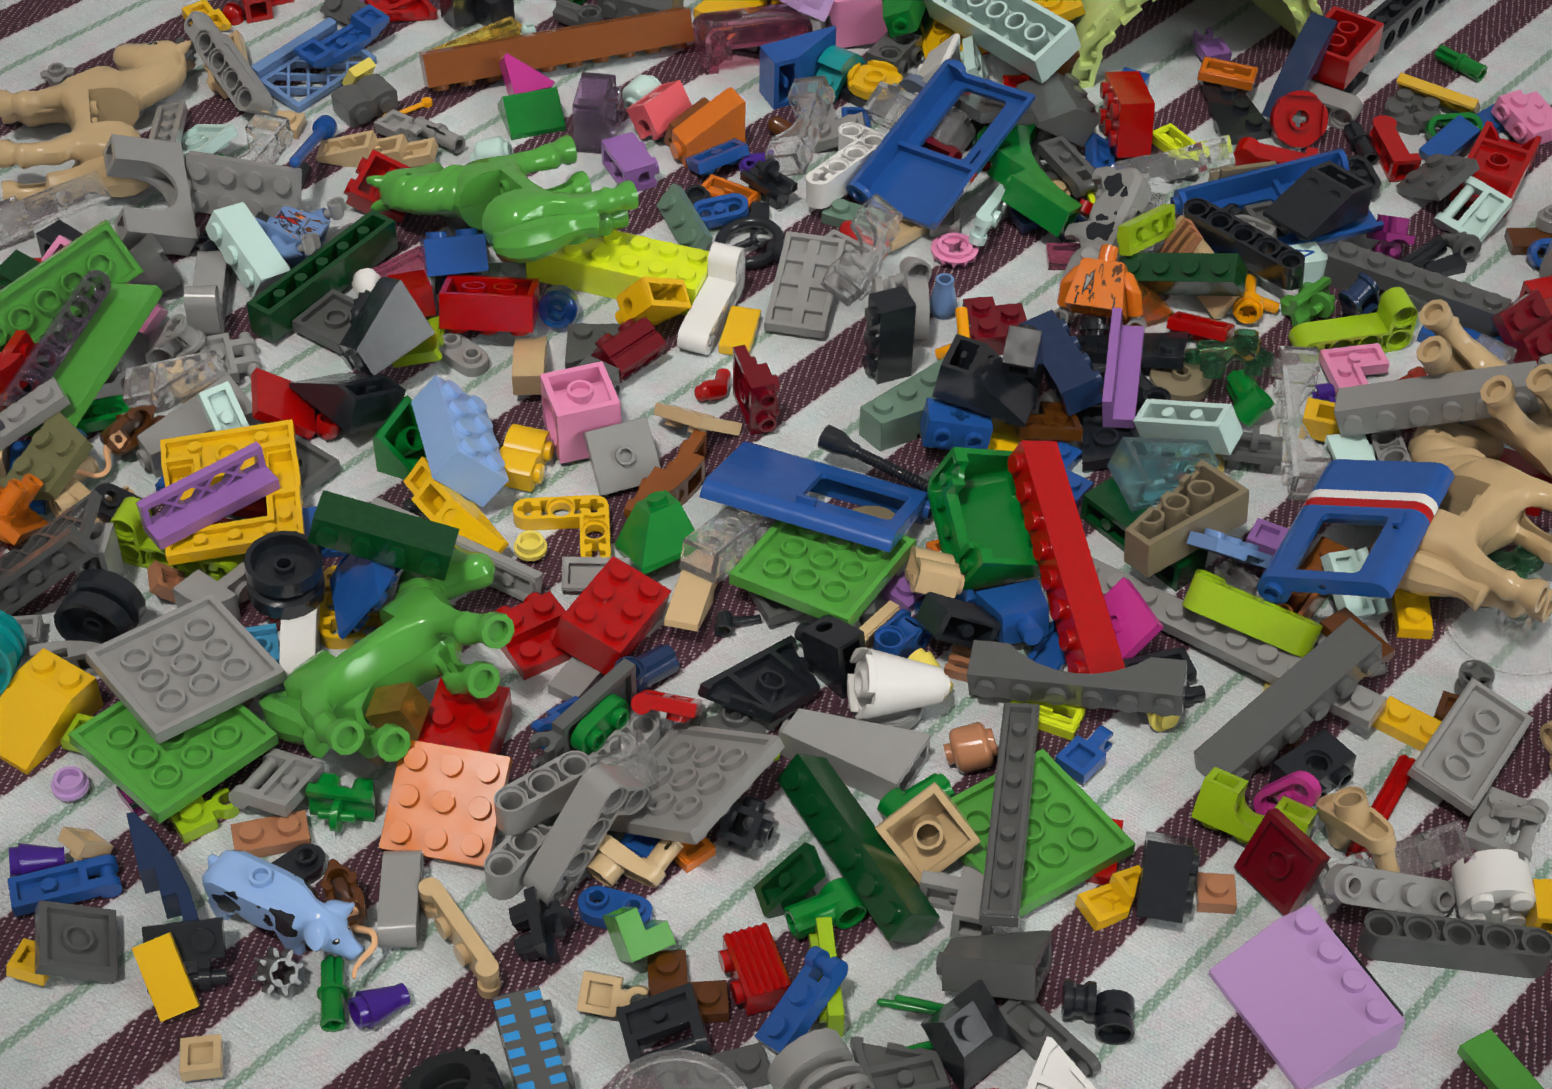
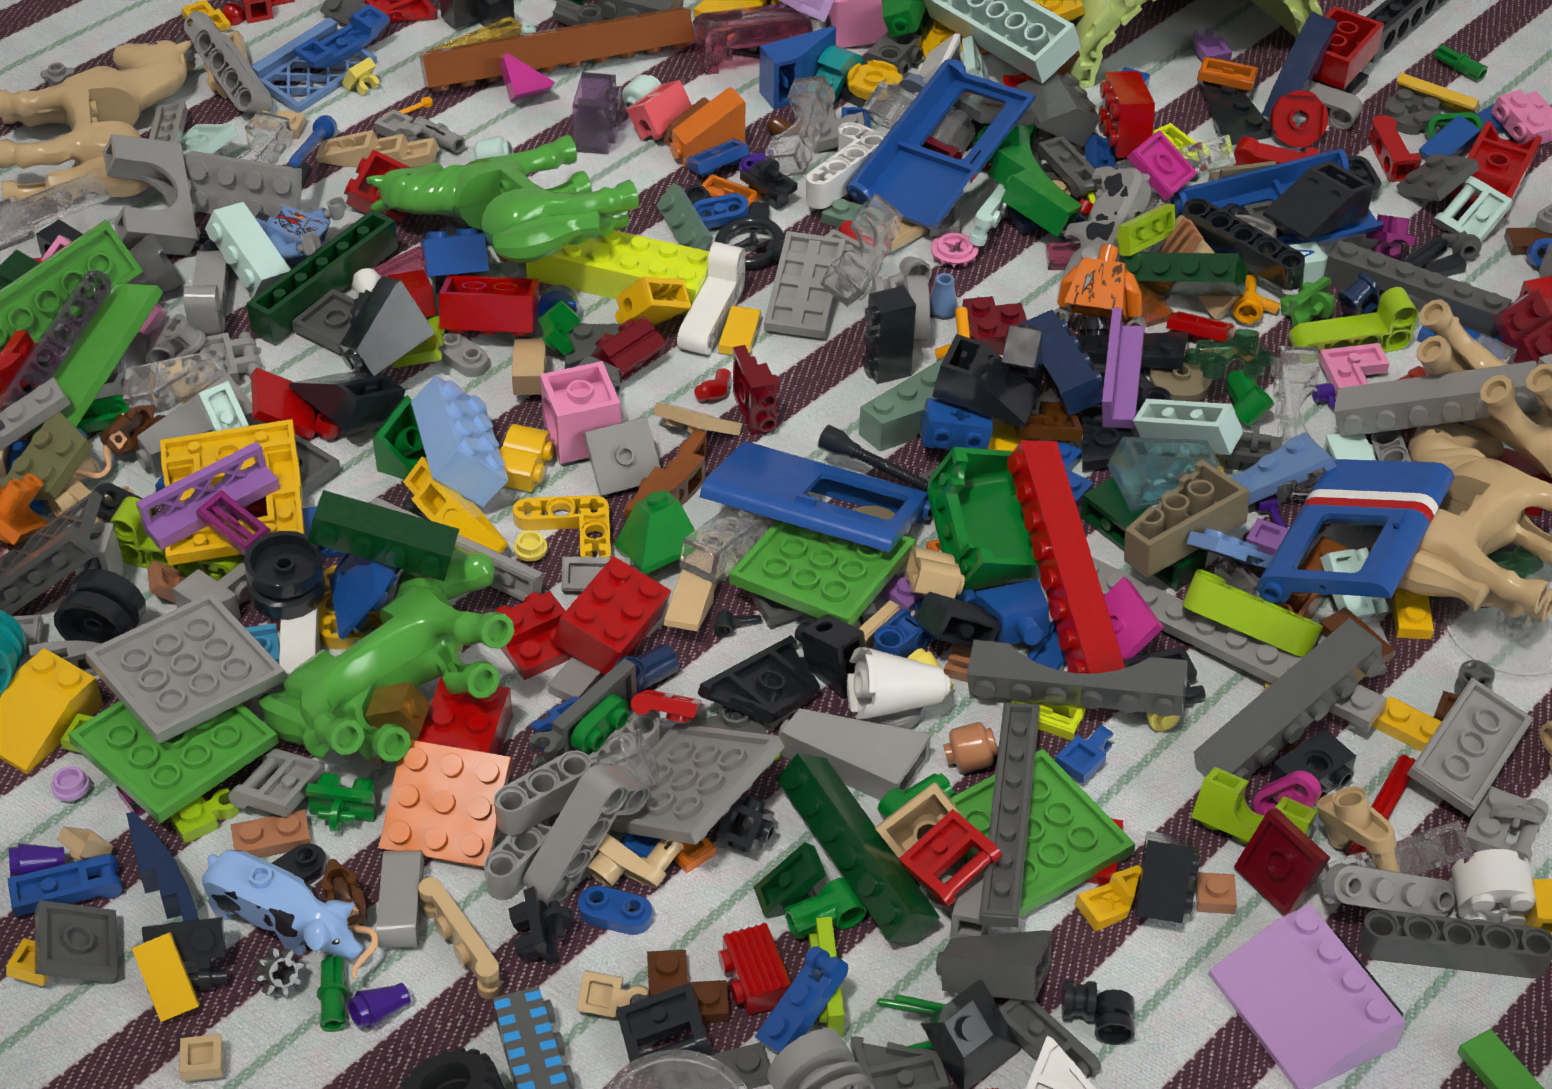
dark grey brick [331,74,399,128] -> none
green slope [497,87,566,140] -> none
medium lavender brick [601,132,659,192] -> none
bright green piece [602,906,676,963] -> none
yellow brick [1298,397,1340,442] -> none
black axle [1344,120,1379,165] -> none
none -> magenta tile [196,490,271,556]
none -> green bracket [538,301,581,356]
none -> red plate [899,809,1003,908]
none -> dark pink plate [1127,130,1197,201]
none -> medium blue wing [1232,432,1337,505]
none -> dark purple hand [1255,494,1287,528]

